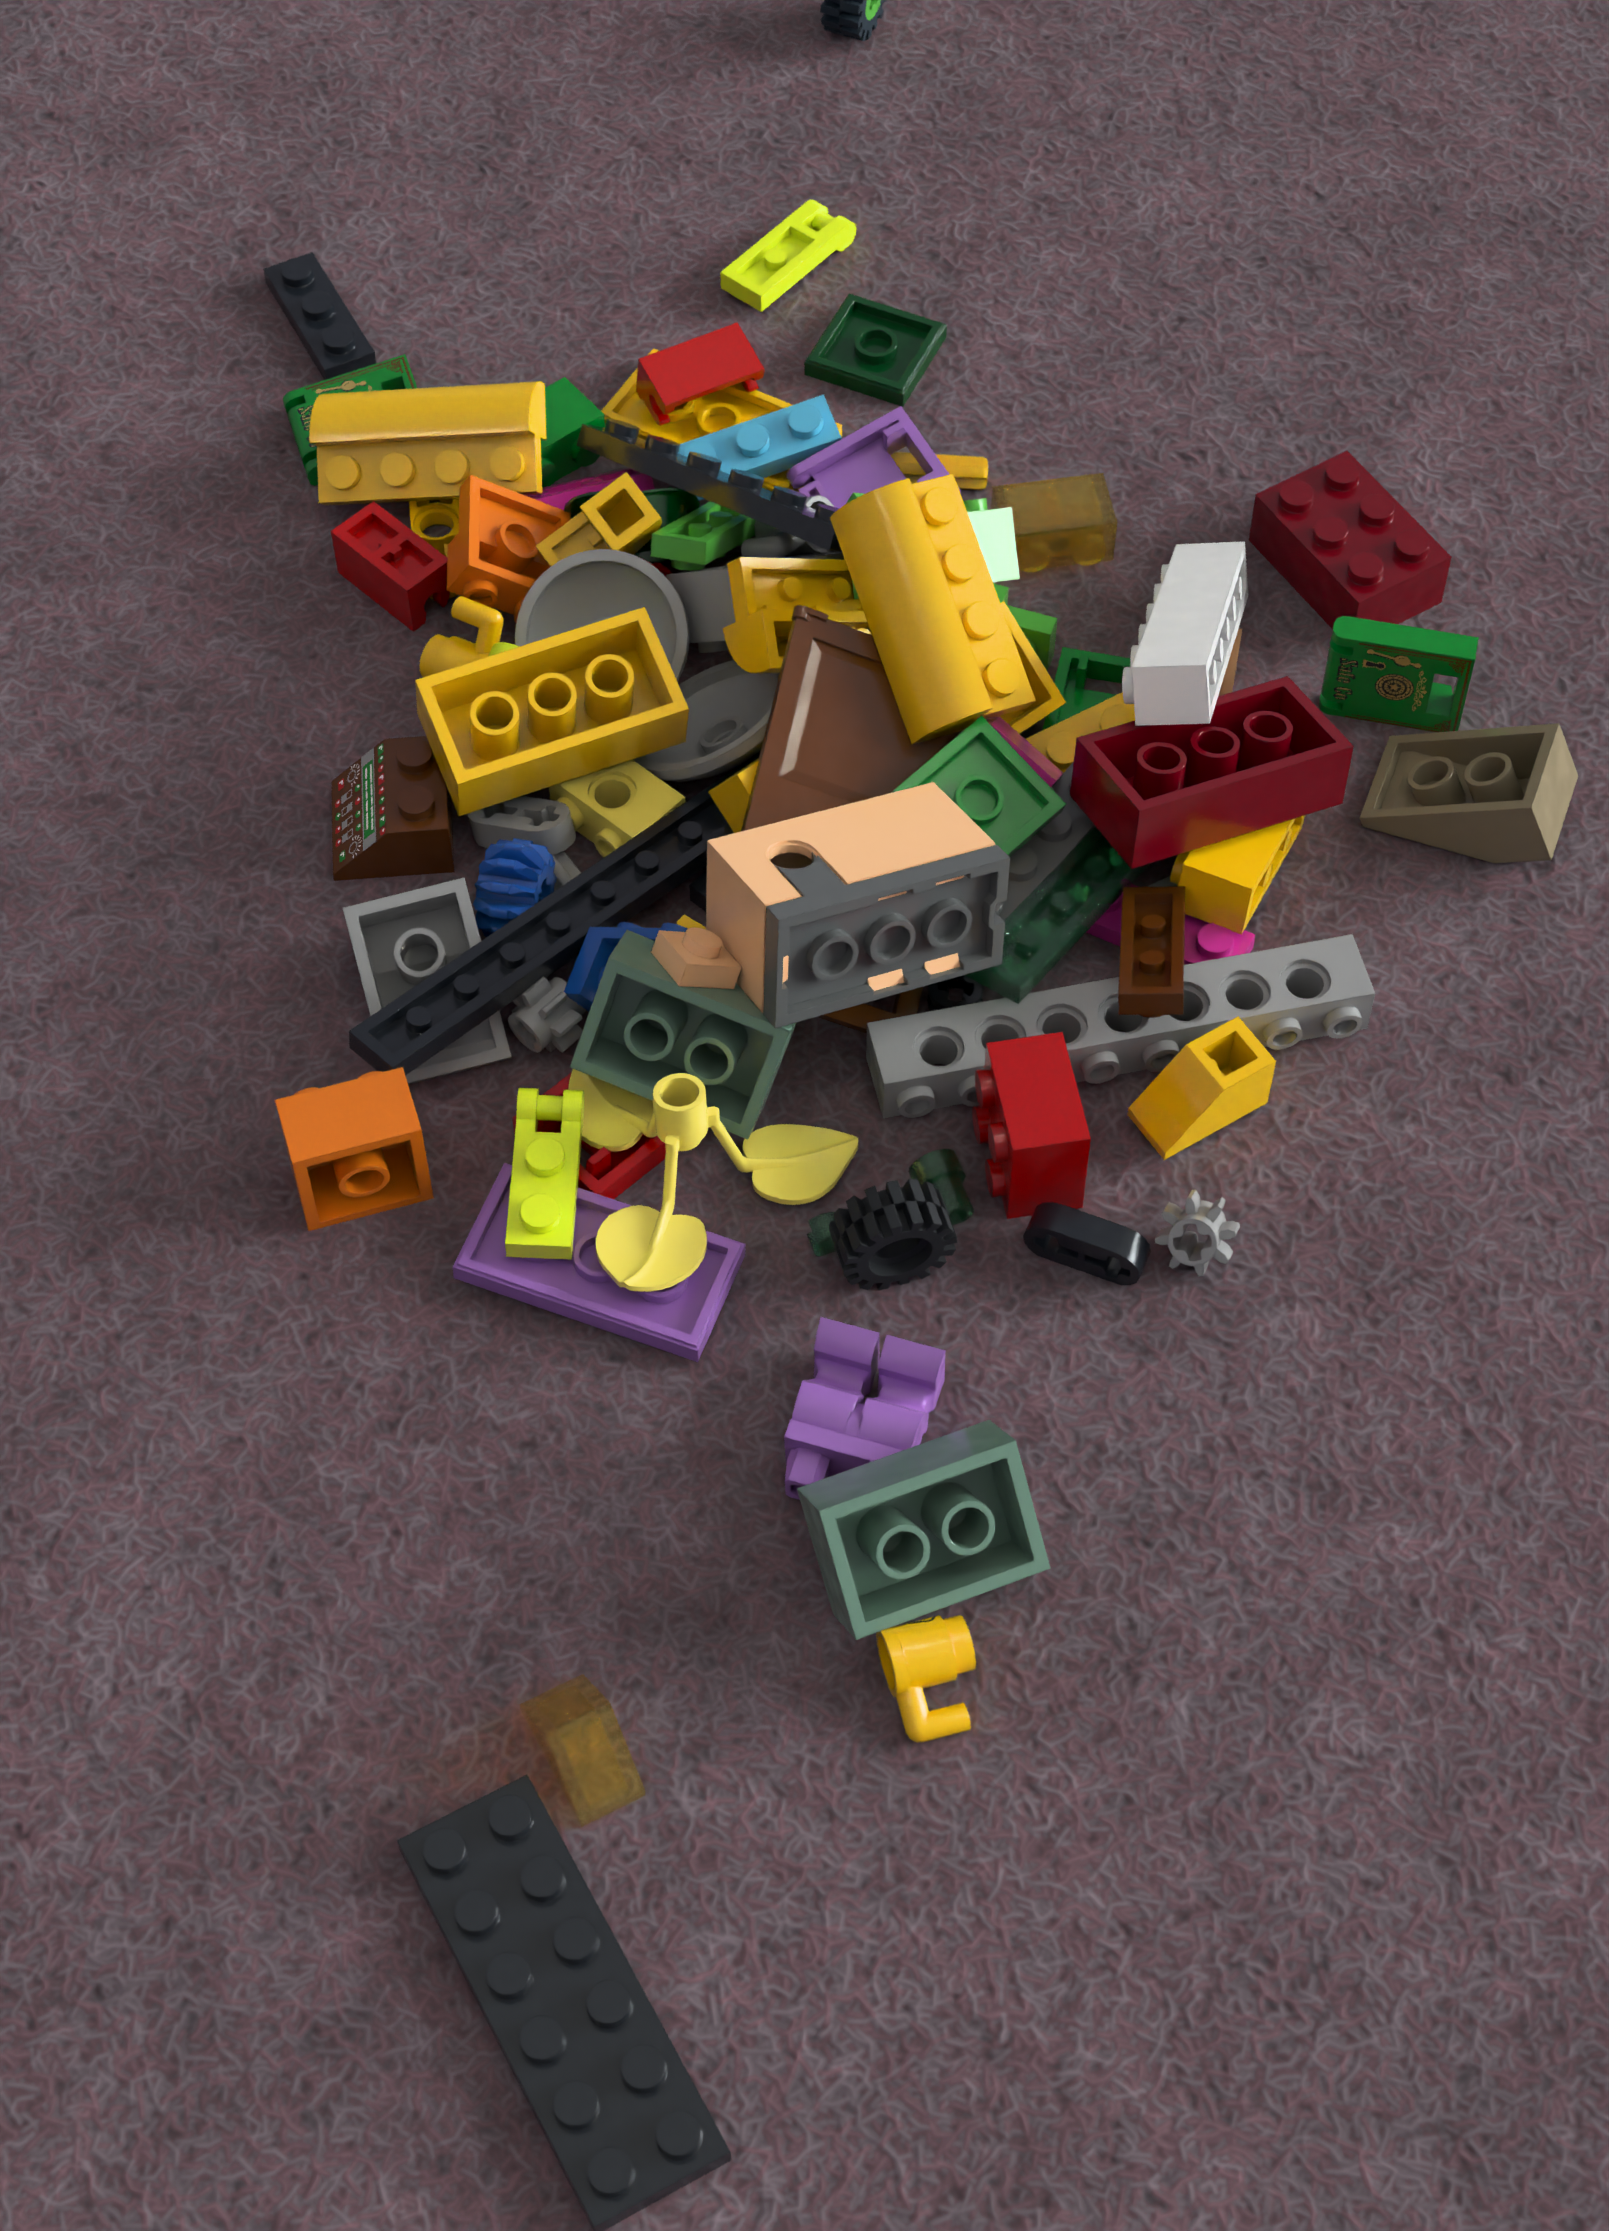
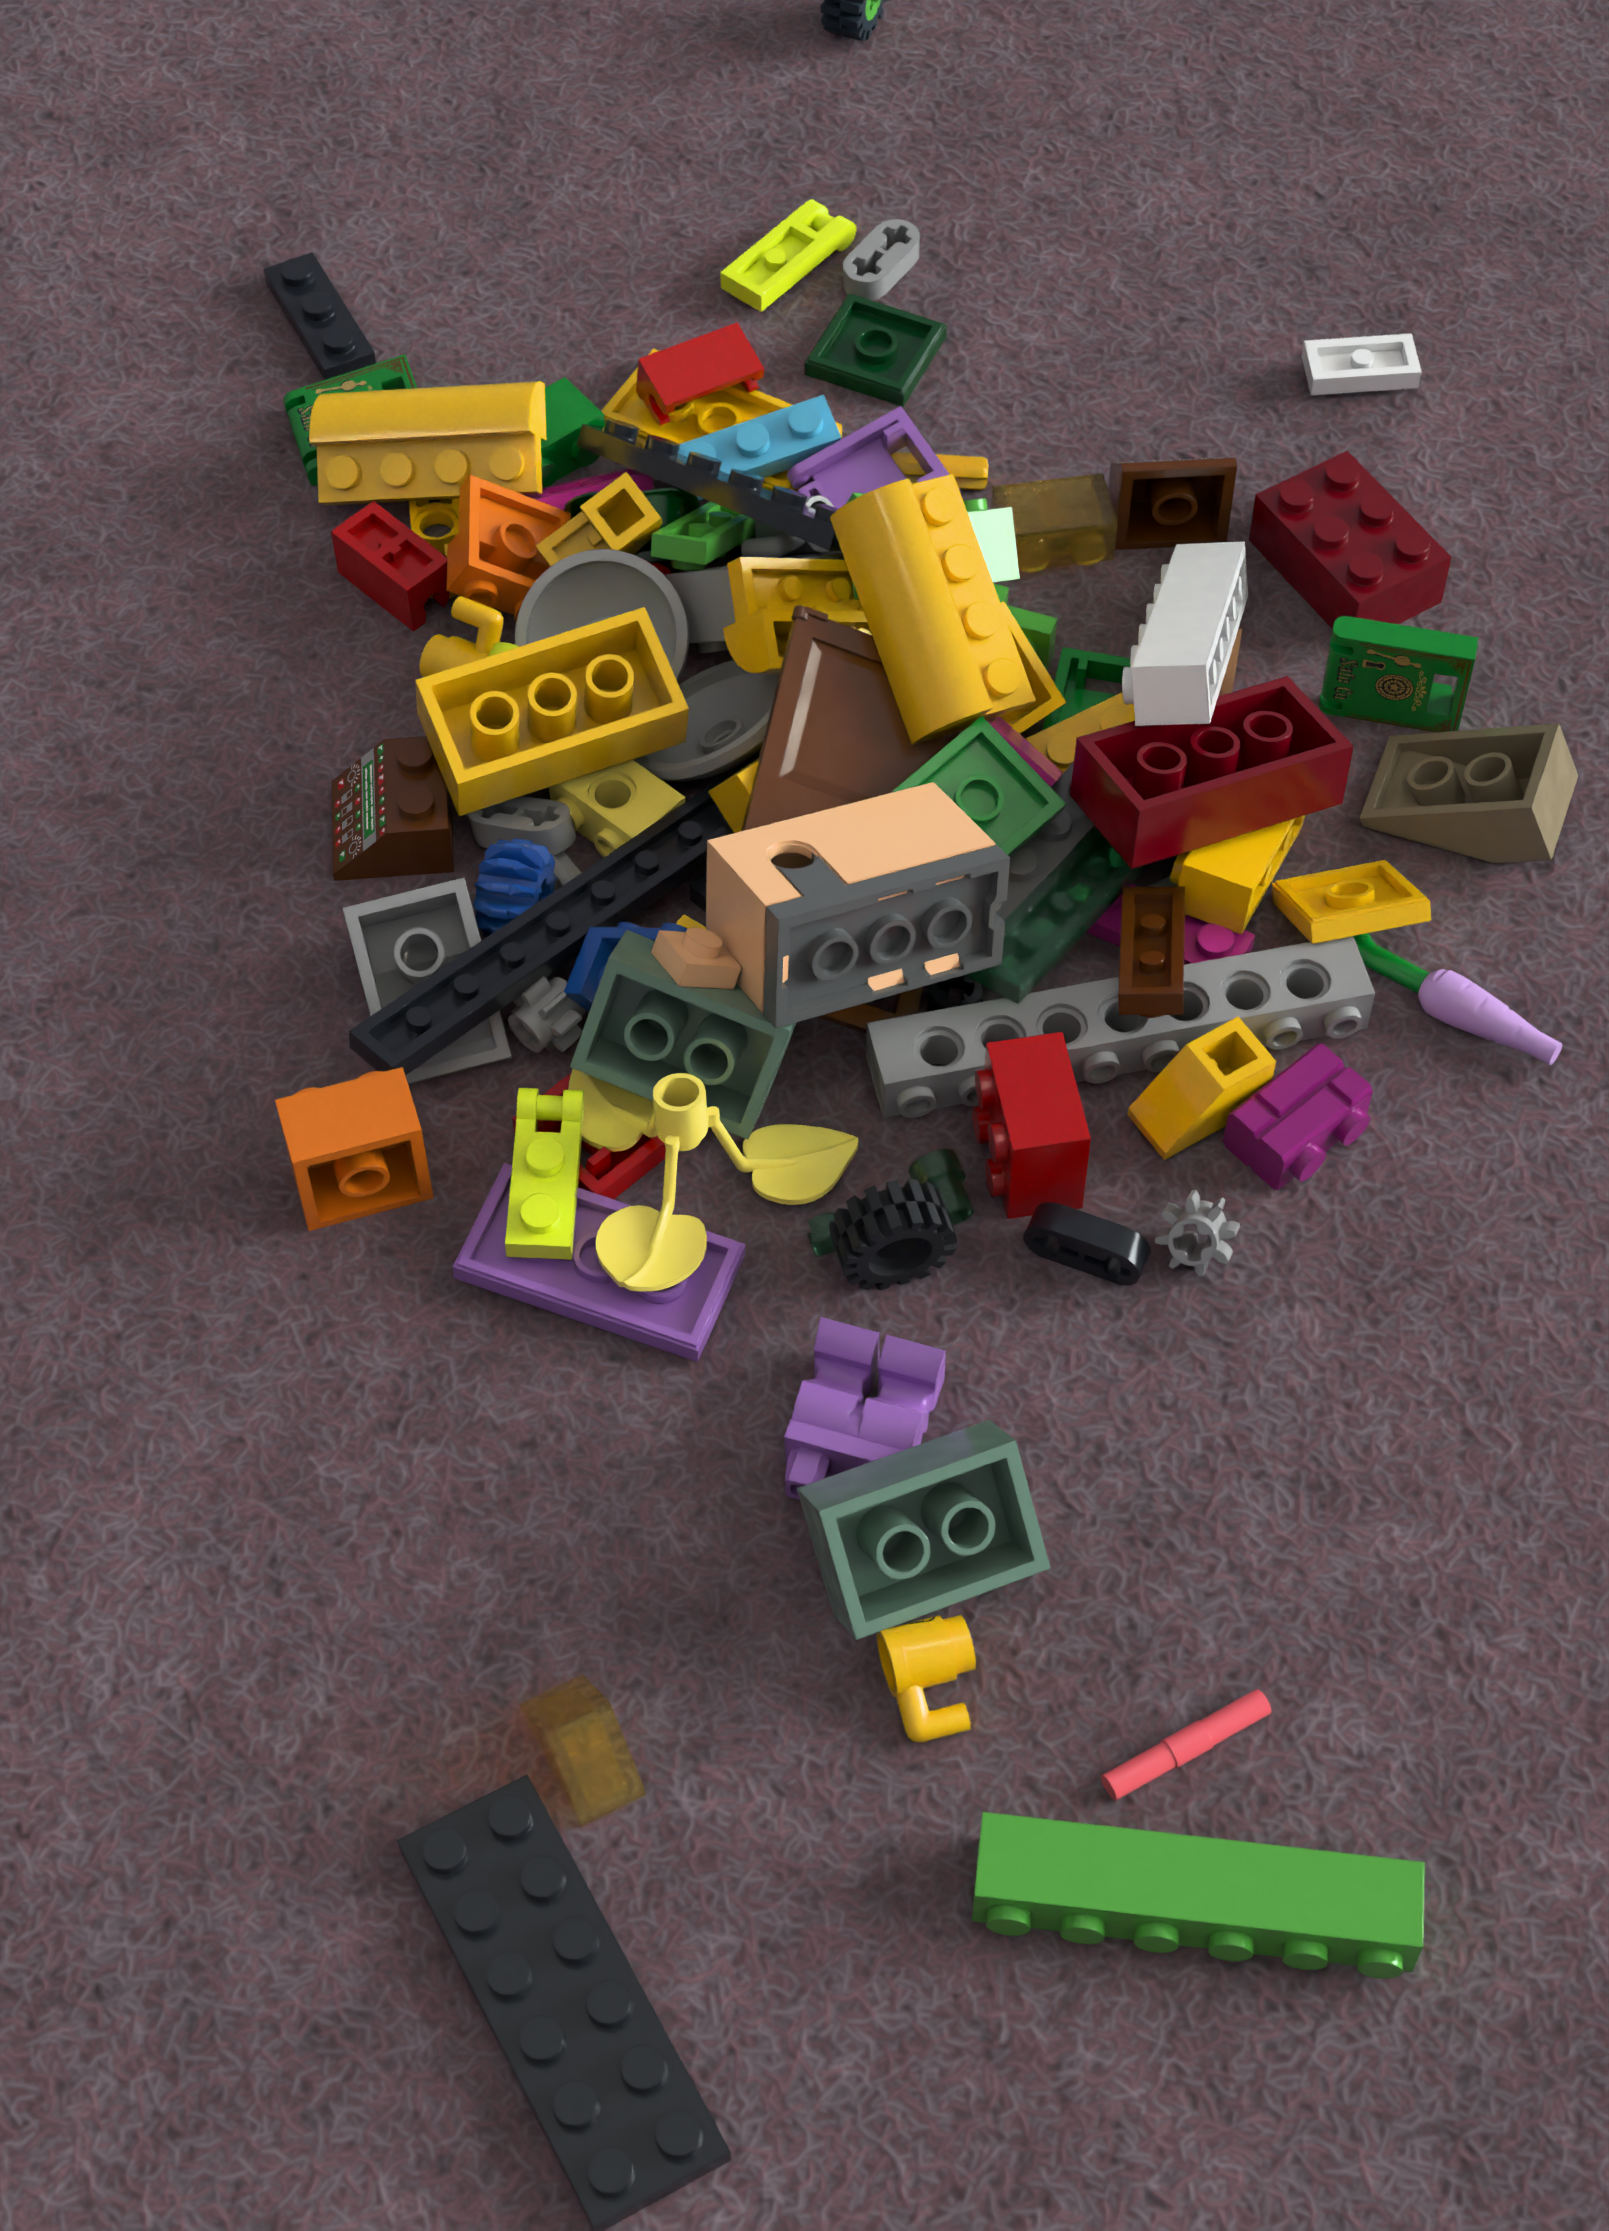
none -> light grey beam [843,219,920,300]
none -> bright green brick [972,1812,1425,1978]
none -> coral piece [1101,1689,1271,1801]
none -> reddish brown slope [1107,457,1237,550]
none -> magenta brick [1223,1043,1373,1190]
none -> yellow tile [1271,860,1431,944]
none -> white plate [1302,333,1422,395]
none -> lavender piece [1353,933,1562,1065]

